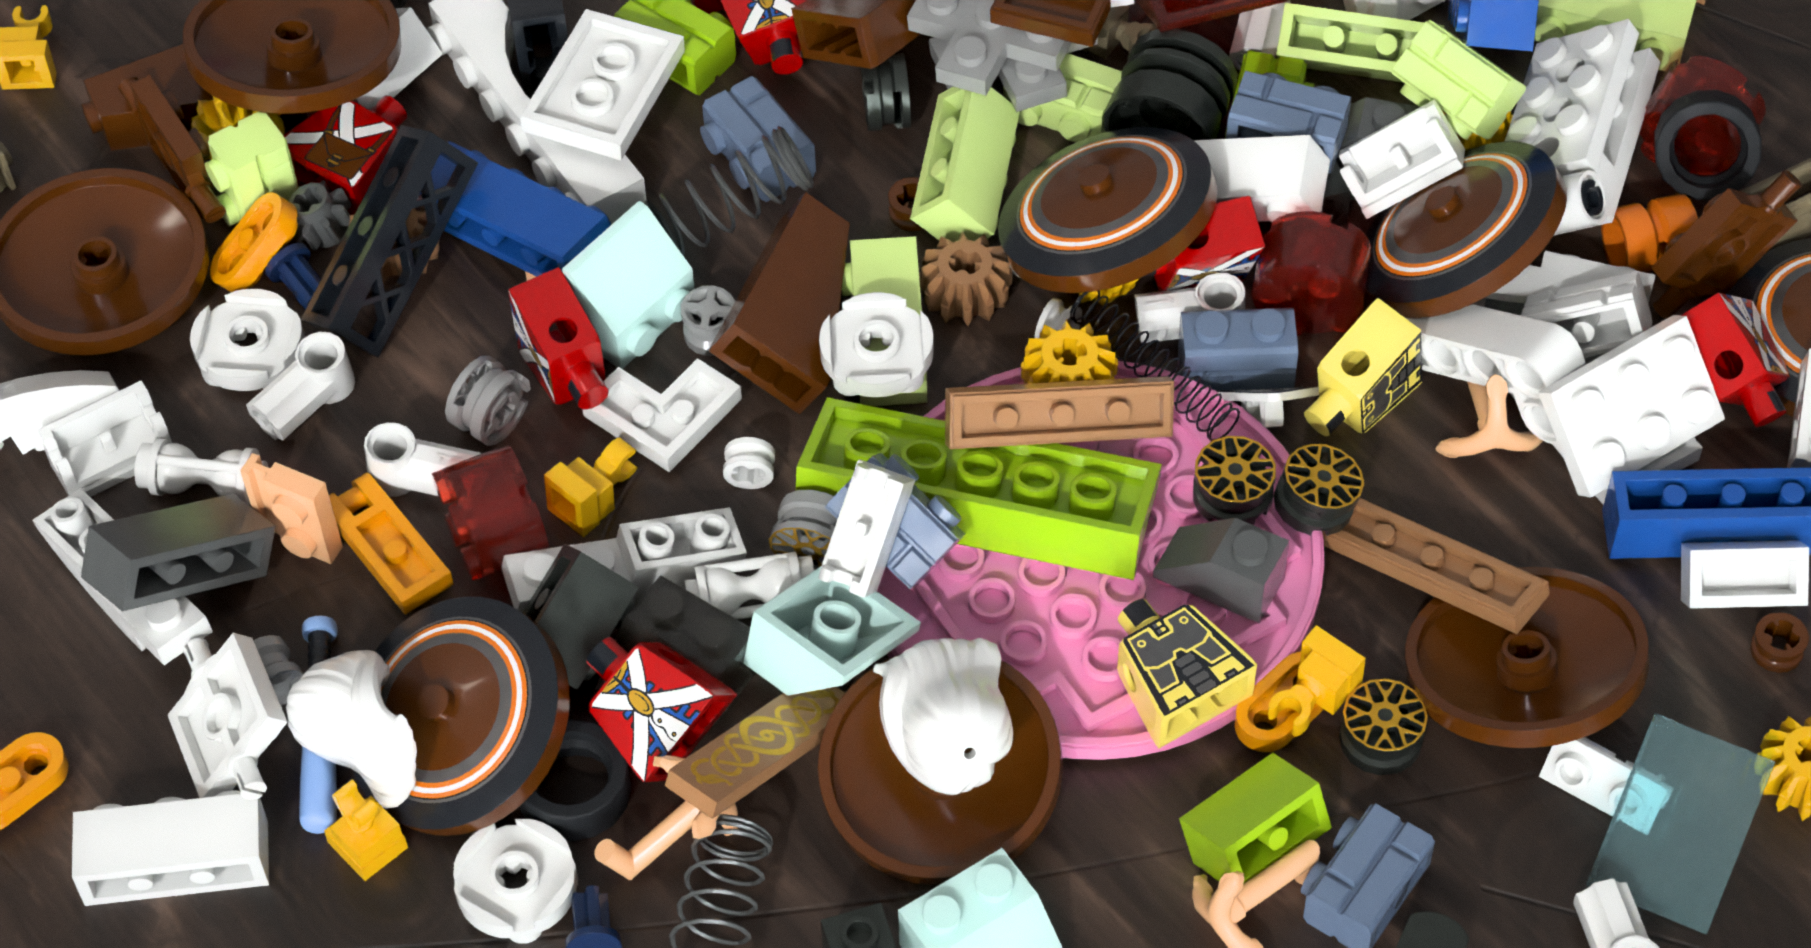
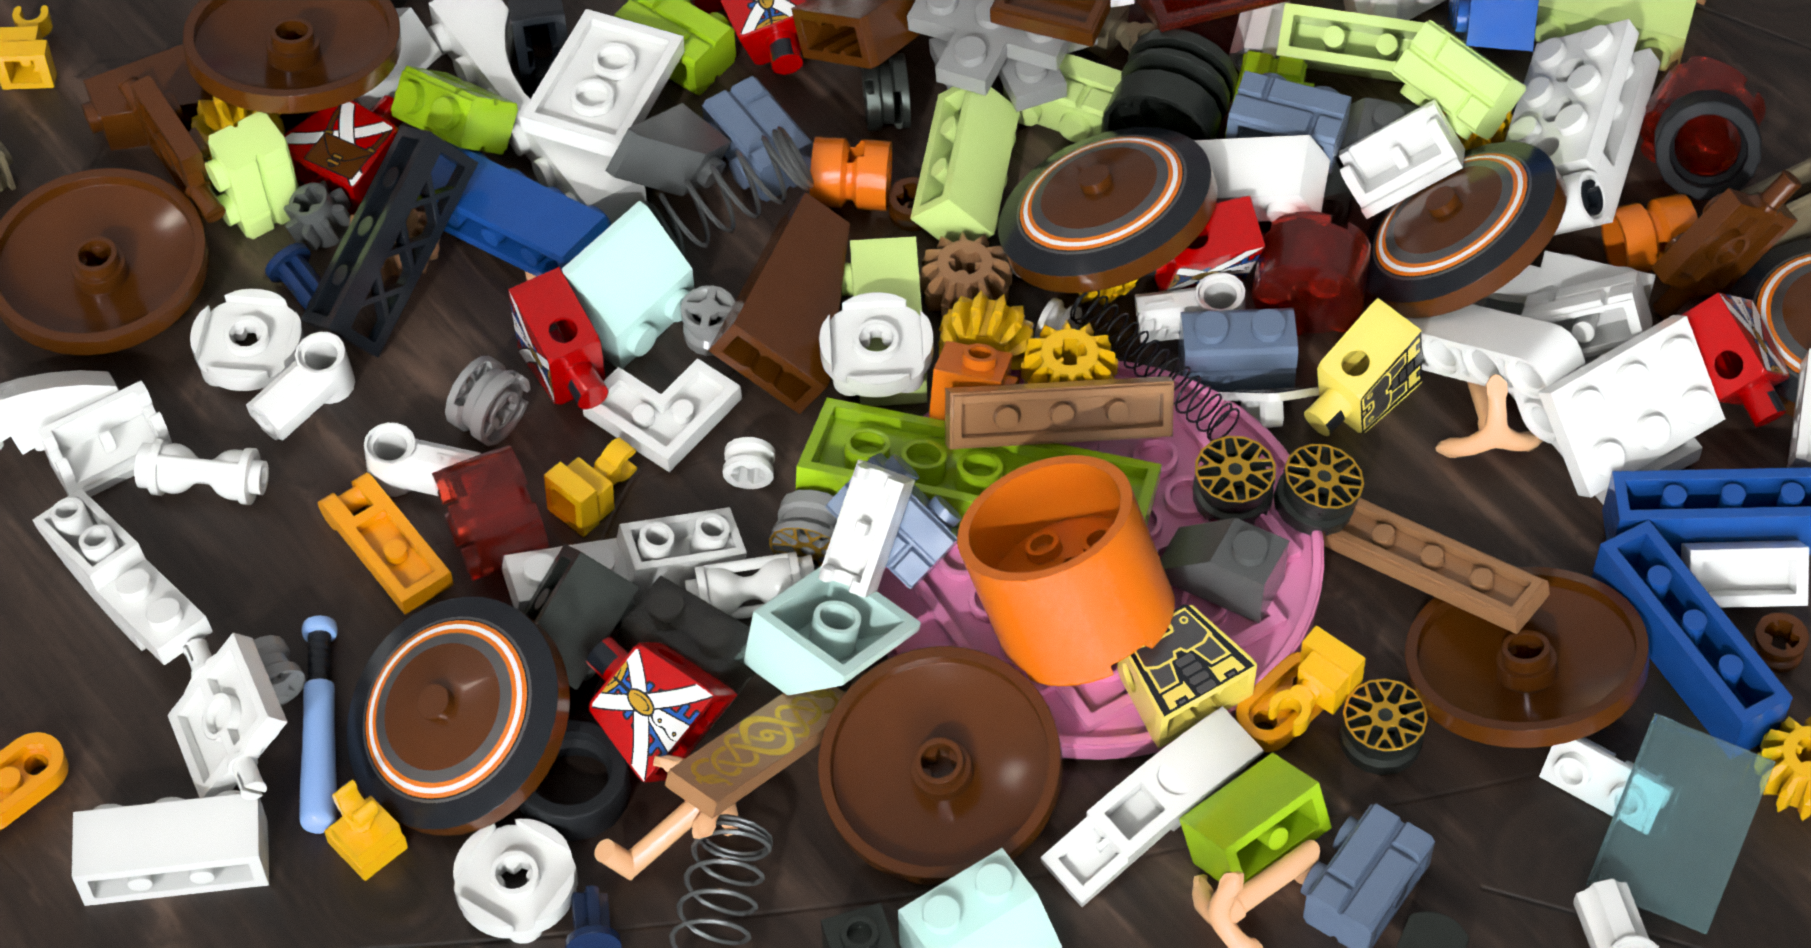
dark grey brick [81,493,276,612] -> none
light orange plate [210,192,298,292] -> none
light nougat plate [240,453,343,564] -> none
white piece [286,650,417,809] -> none
white piece [873,638,1013,795] -> none
none -> lime brick [391,66,518,154]
none -> dark grey slope [605,103,732,196]
none -> orange wheel [810,136,893,211]
none -> orange brick [929,341,1019,421]
none -> yellow gear [938,290,1034,370]
none -> orange brick [957,455,1175,686]
none -> white slope [1040,706,1264,907]
none -> blue brick [1591,520,1793,760]

